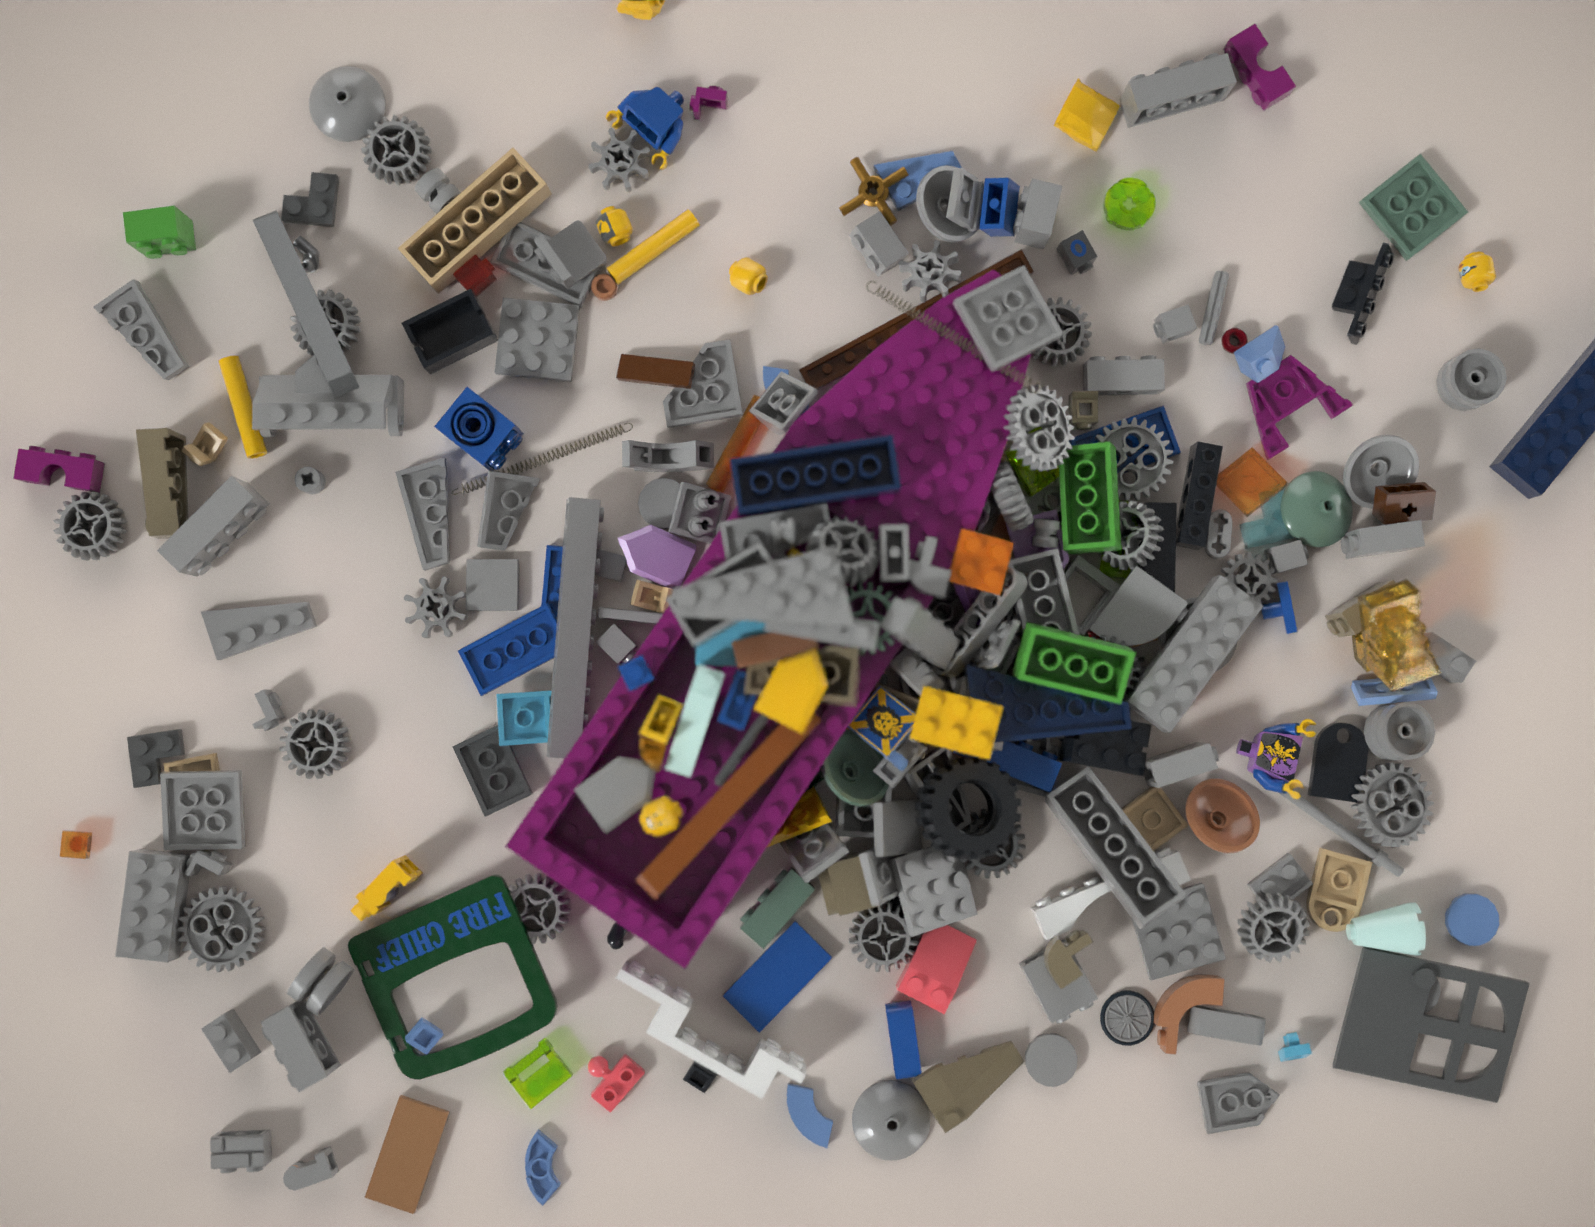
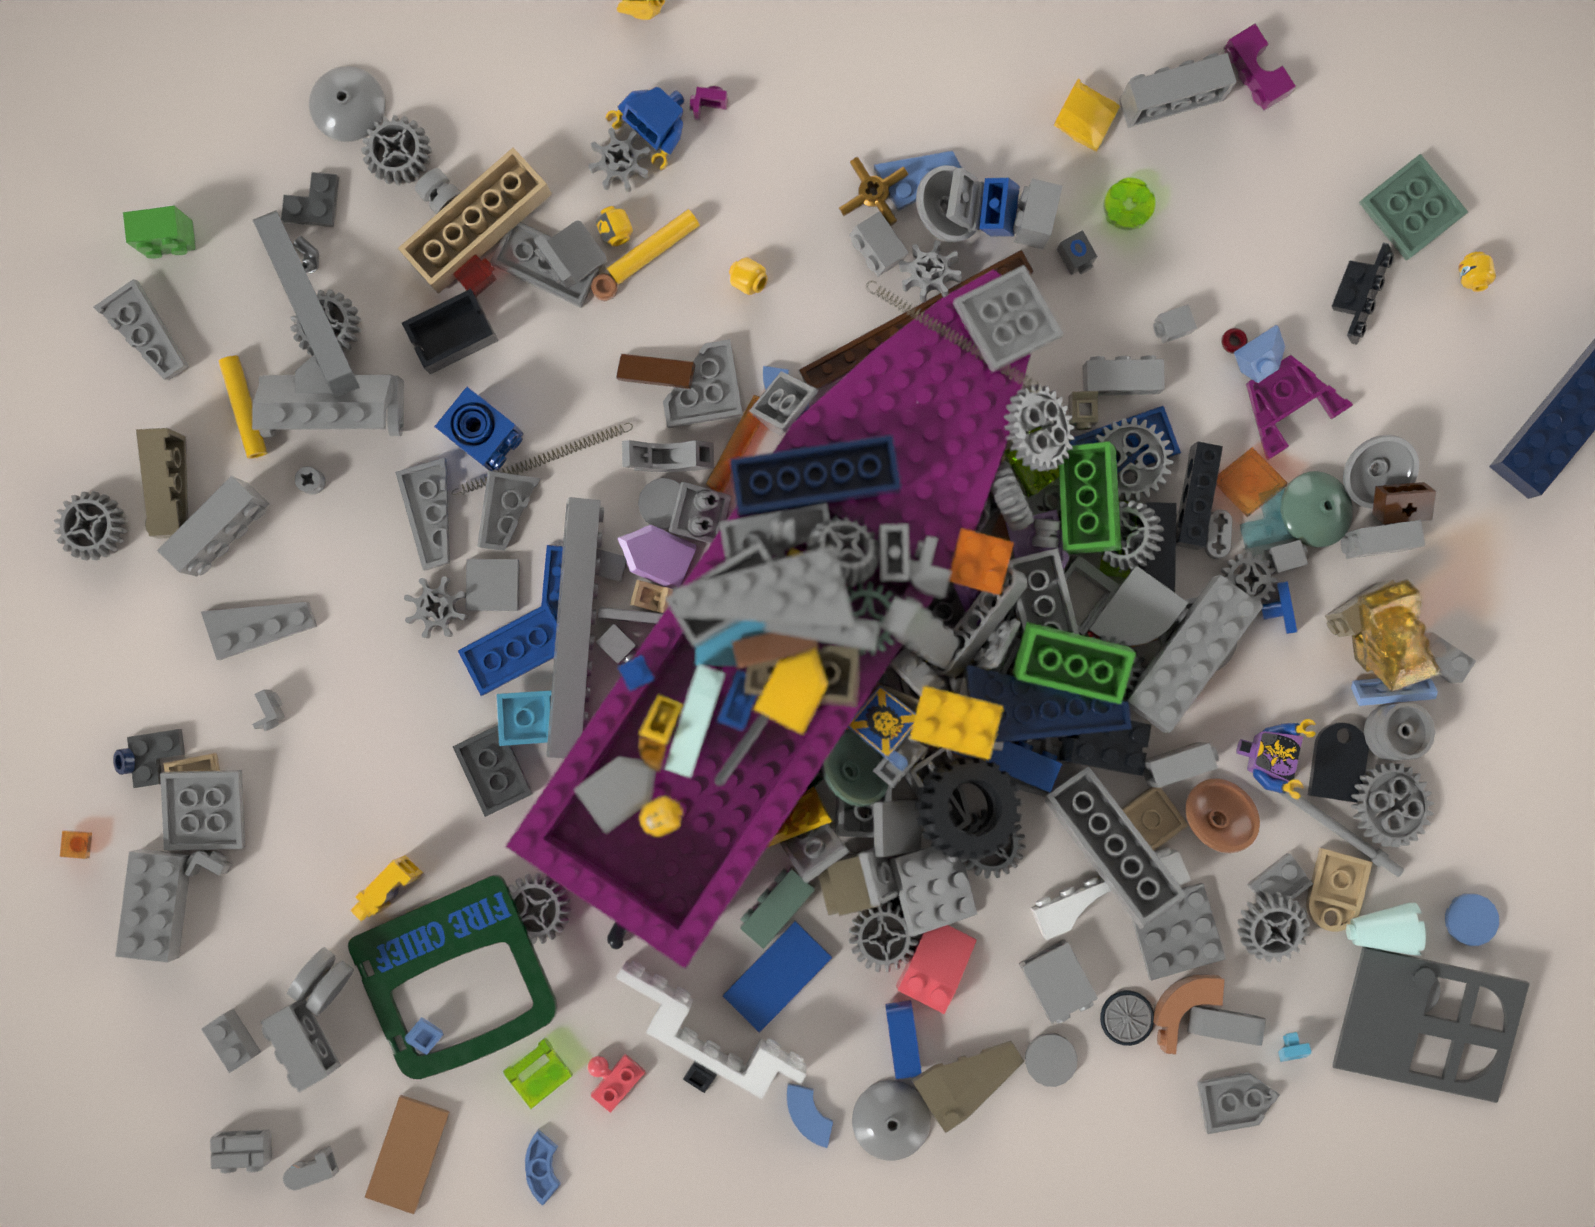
magenta arch [13,446,105,493] -> none
light grey gear [177,886,266,972] -> none
tan bracket [182,422,228,466] -> none
light grey gear [279,709,351,779] -> none
light grey plate [495,298,580,382] -> none
dark orange beam [635,713,822,899] -> none
light grey gear [1033,297,1092,367] -> none
dark tan brick [1044,930,1093,989] -> none
light grey axle [1199,271,1229,345] -> none
light grey wheel [1436,348,1507,411] -> none
none -> dark blue tile [113,748,135,775]

